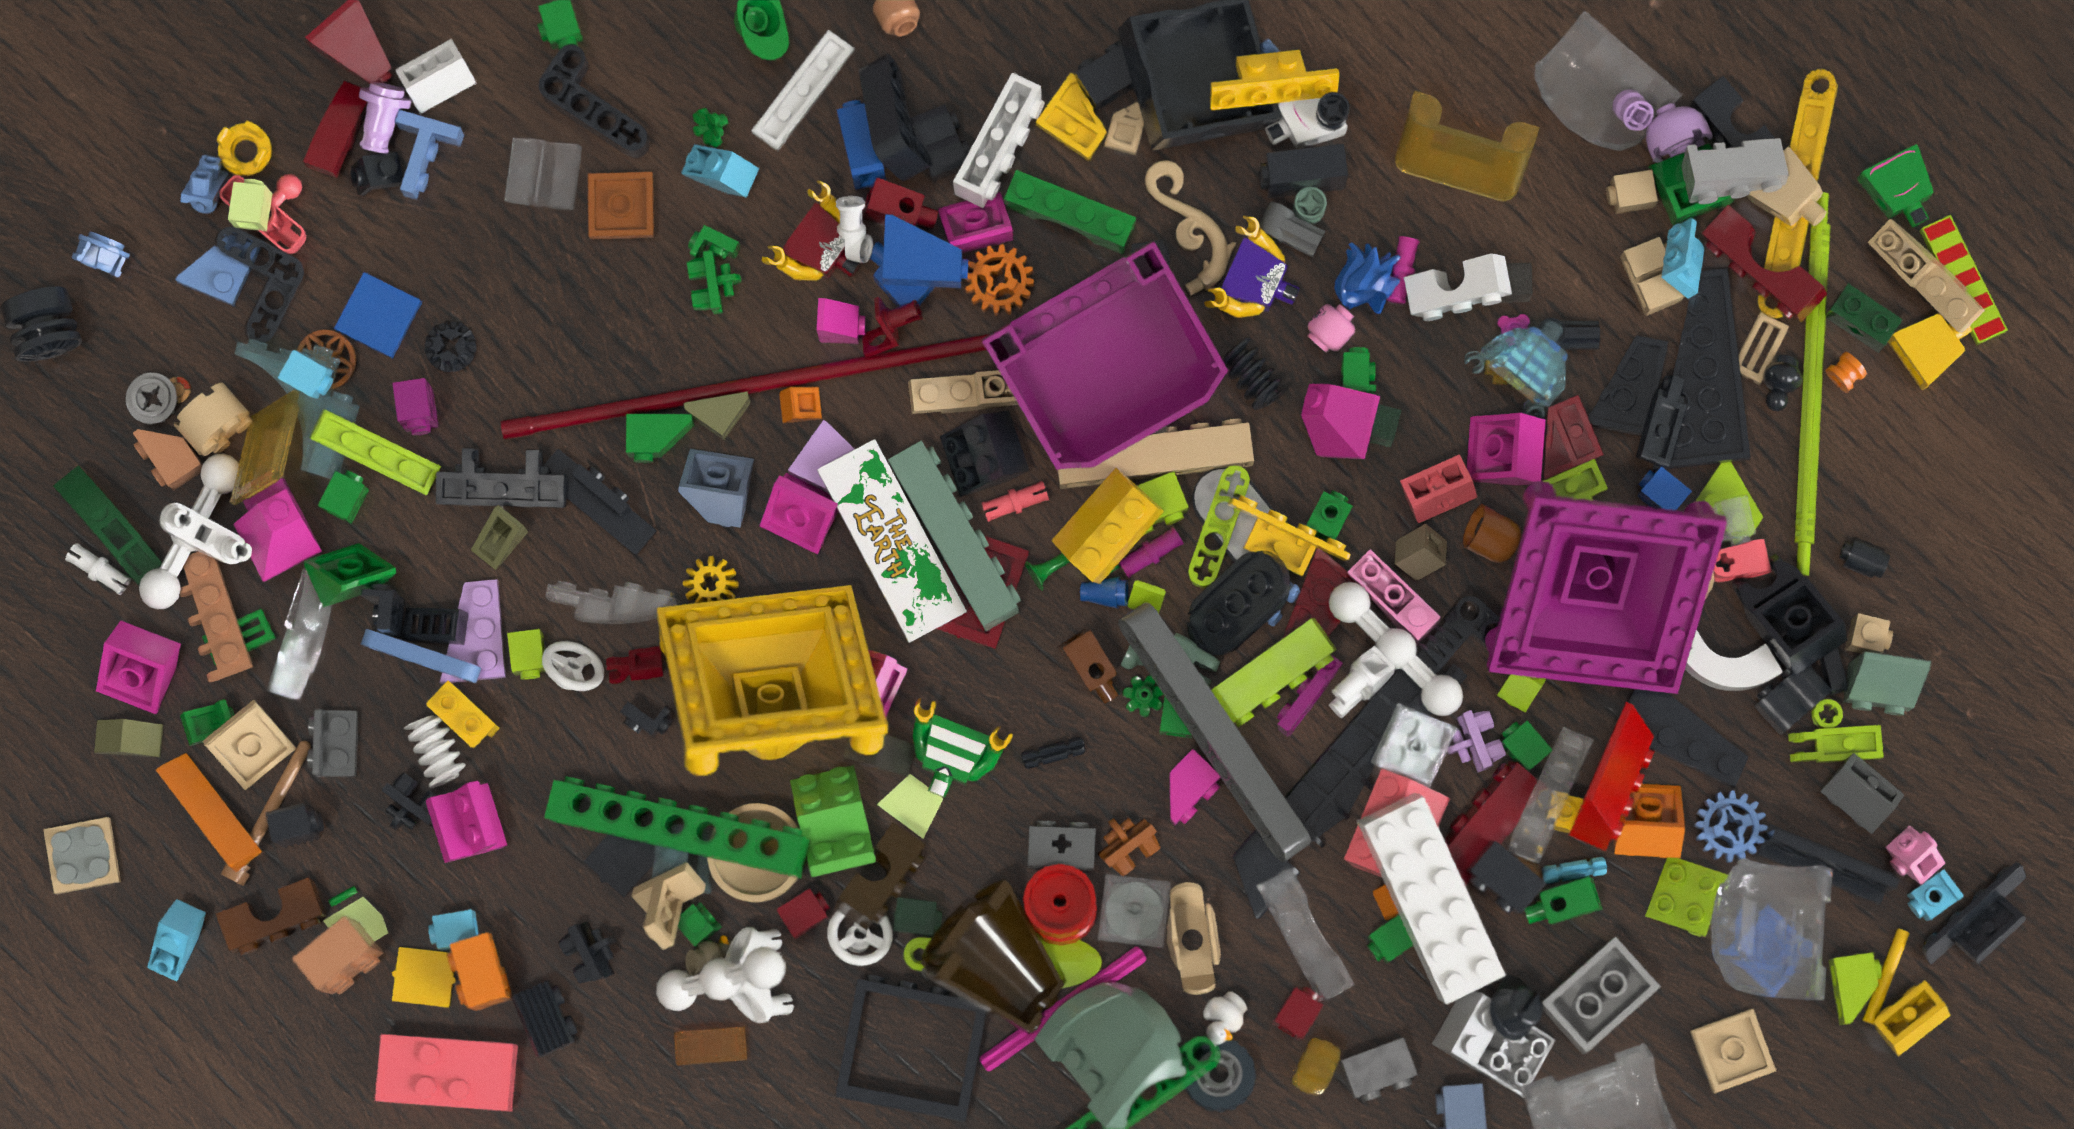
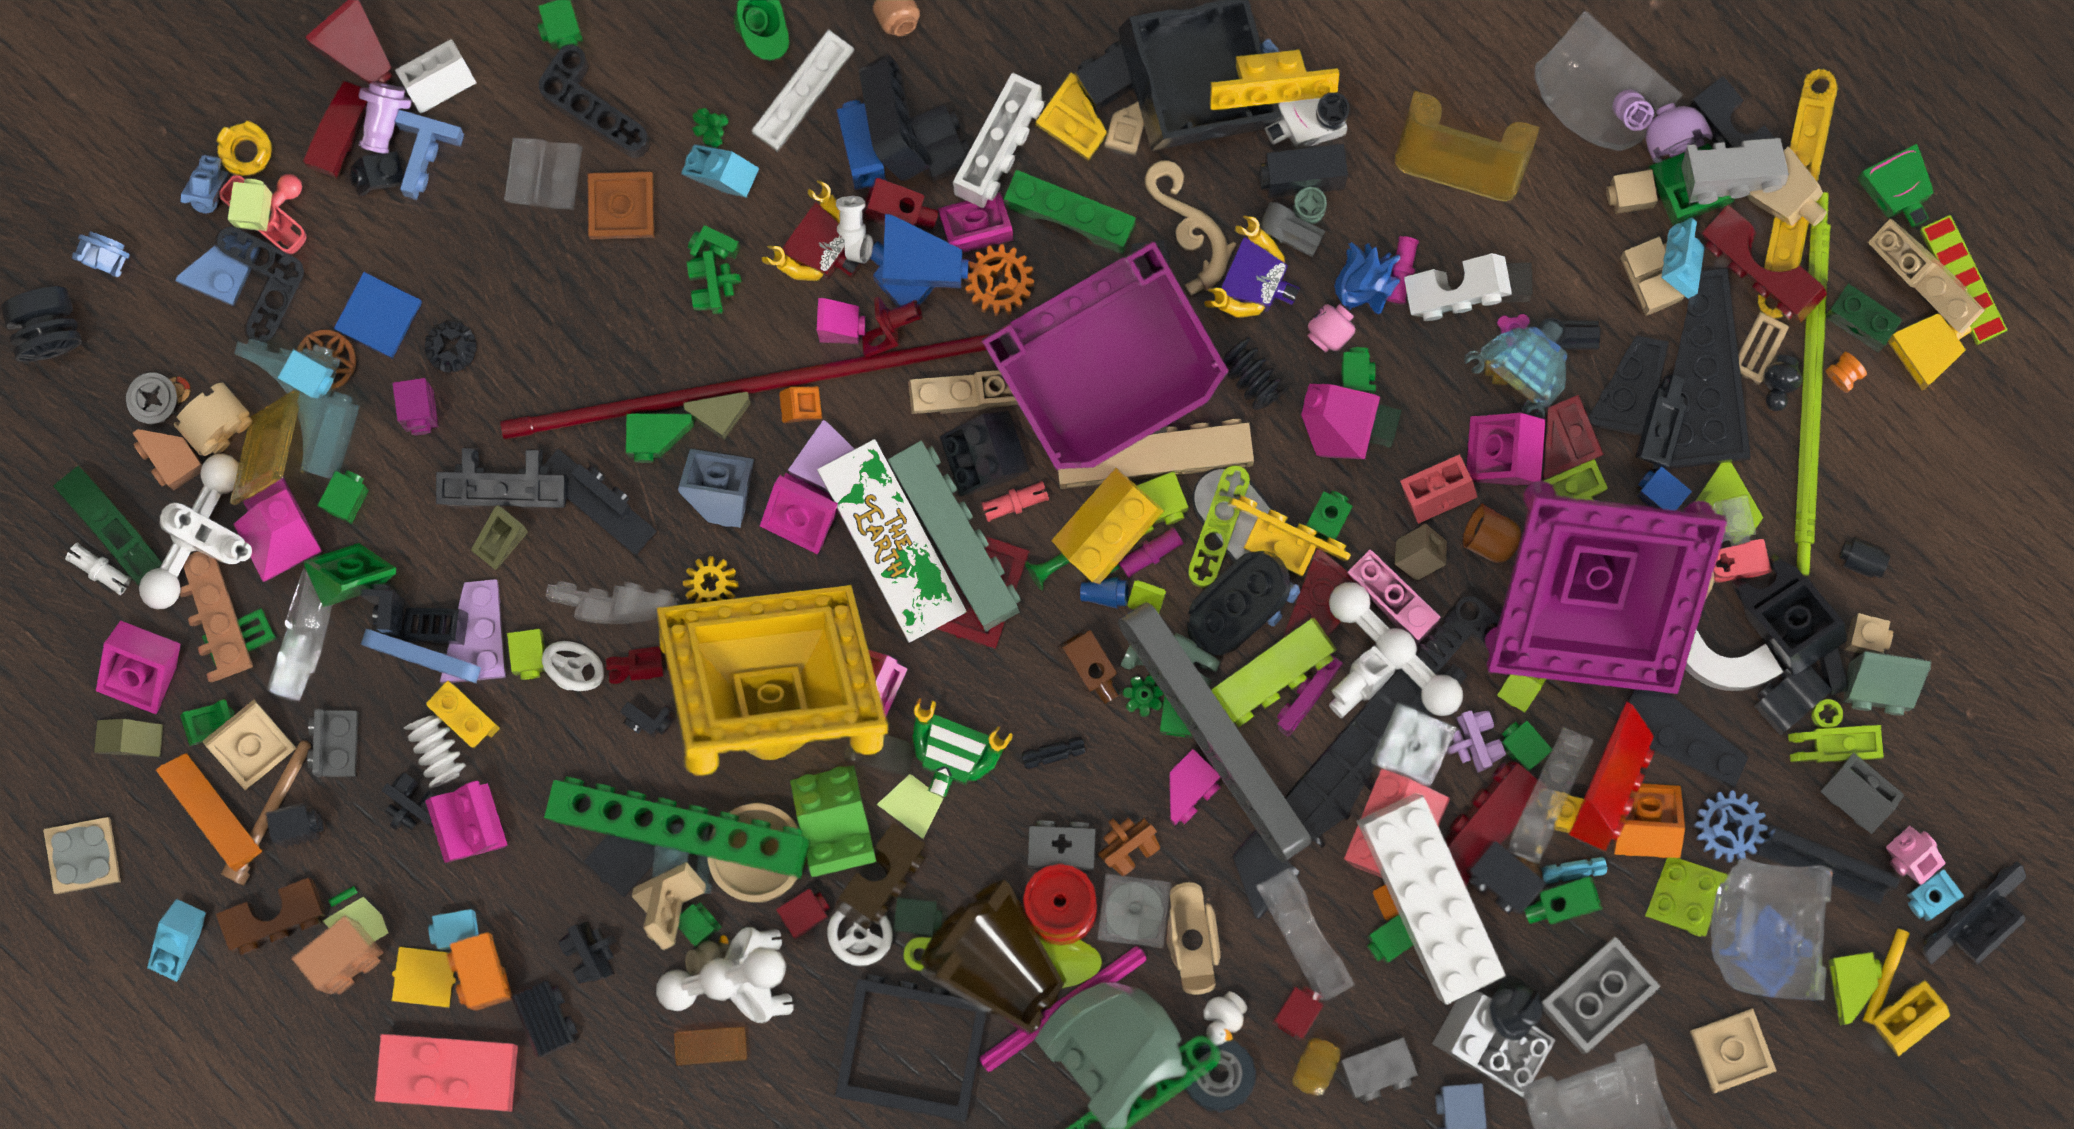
lime tile [309,409,441,495] -> none

